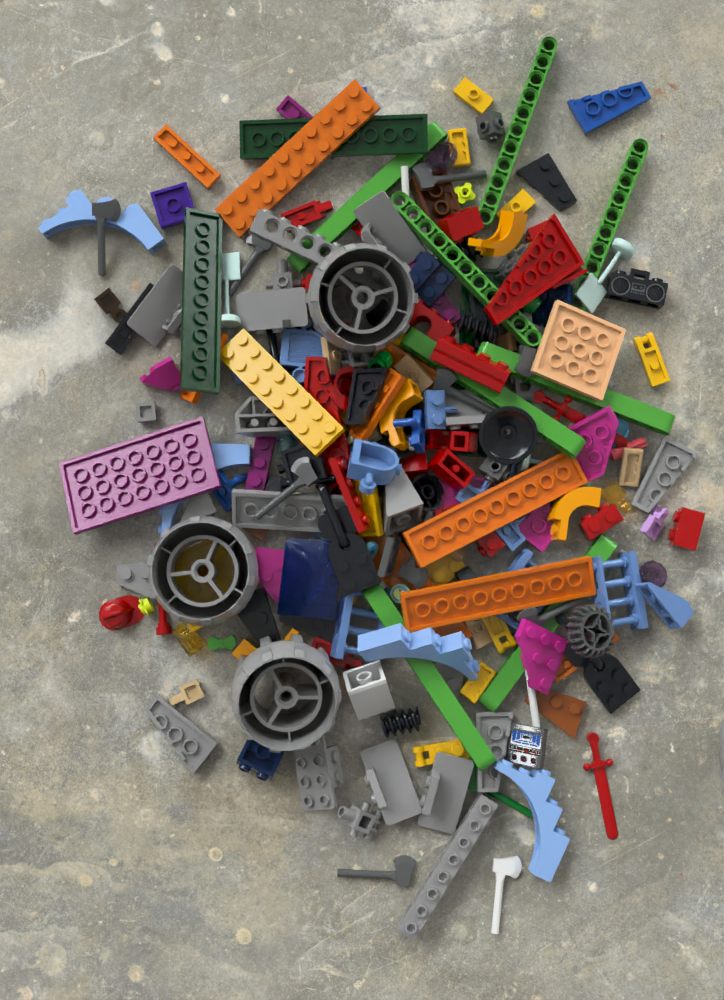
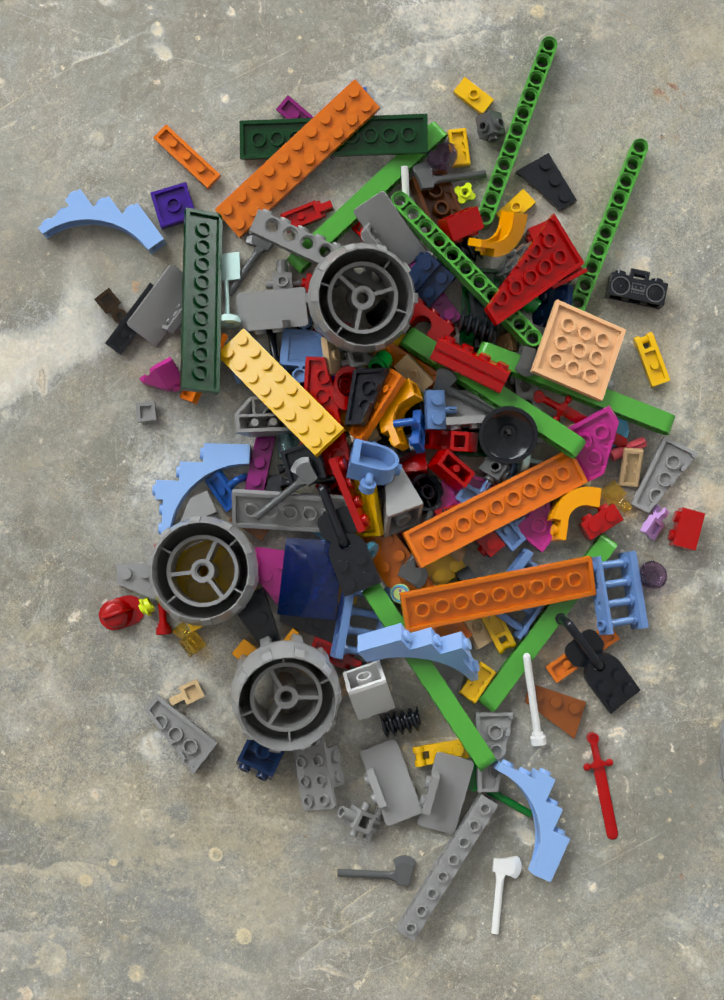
plate [59,416,222,535] -> none
dark grey piece [92,199,121,275] -> none
bright green piece [207,635,237,652] -> none
dark grey tile [377,536,401,577] -> none
tile [507,723,548,769] -> none
dark pink plate [515,618,568,695] -> none
dark grey piece [516,596,590,626] -> none
dark grey gear [565,604,615,658] -> none
blue wing [567,81,651,135] -> none
light aqua piece [575,238,635,314] -> none
medium blue slope [635,582,695,629] -> none

